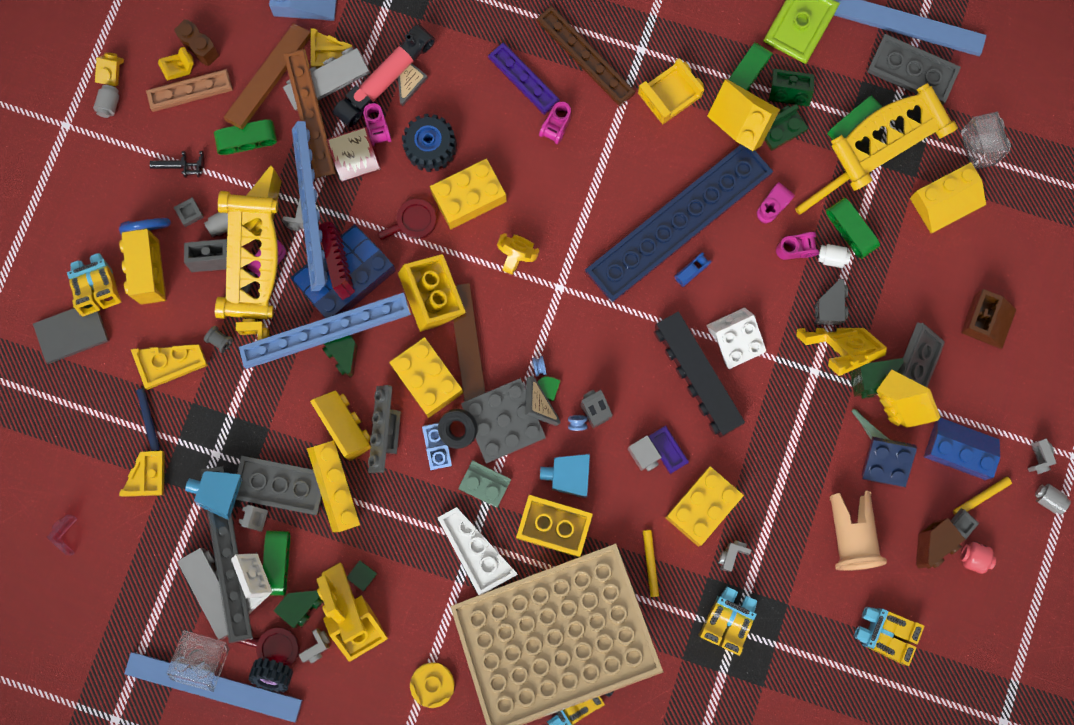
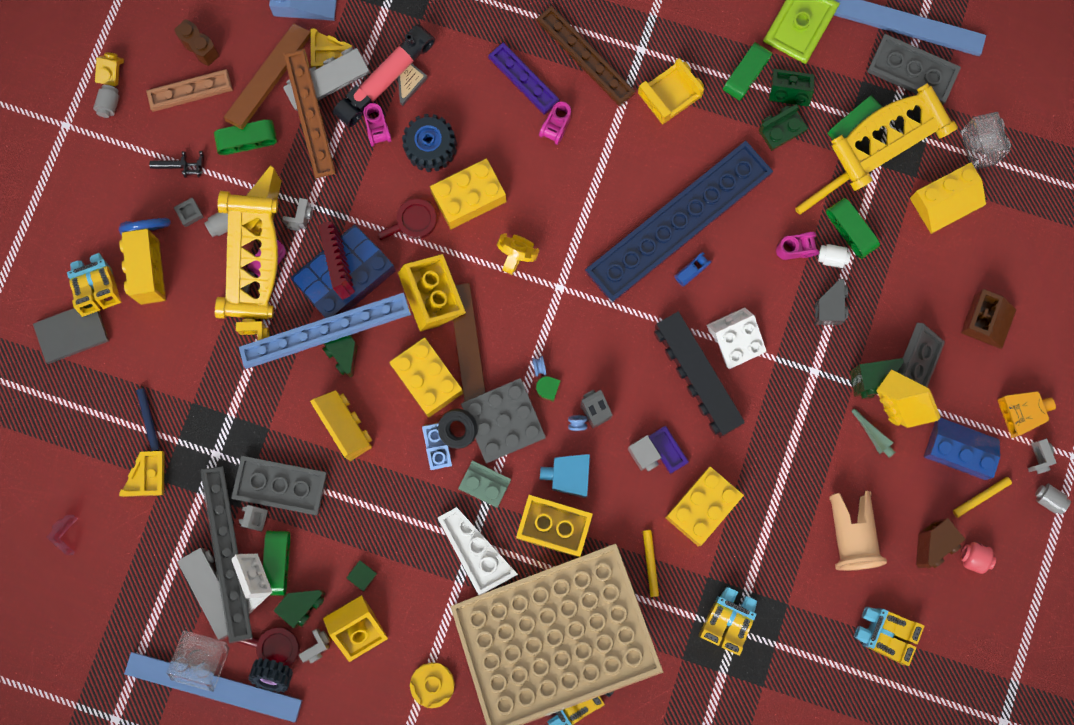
yellow wing [131,345,208,390] -> none
yellow bracket [158,47,194,81] -> none
dark grey brick [184,239,227,272] -> none
dark azure torso [185,471,242,520] -> none
dark grey bush [204,326,233,353] -> none
medium blue plate [292,121,327,291] -> none
yellow brick [307,440,360,532] -> none
yellow bracket [317,562,365,643] -> none
slope [327,127,381,182] -> none
dark grey bracket [368,385,401,473] -> none
tile [525,376,561,426] -> none
yellow slope [707,79,780,151] -> none
light grey bracket [718,541,751,572] -> none
dark pink piece [757,182,795,223] -> none
yellow wing [797,328,887,376] -> none
dark blue plate [862,436,917,487] -> none
dark grey tile [951,508,979,539] -> none
none -> light orange torso [997,392,1056,438]

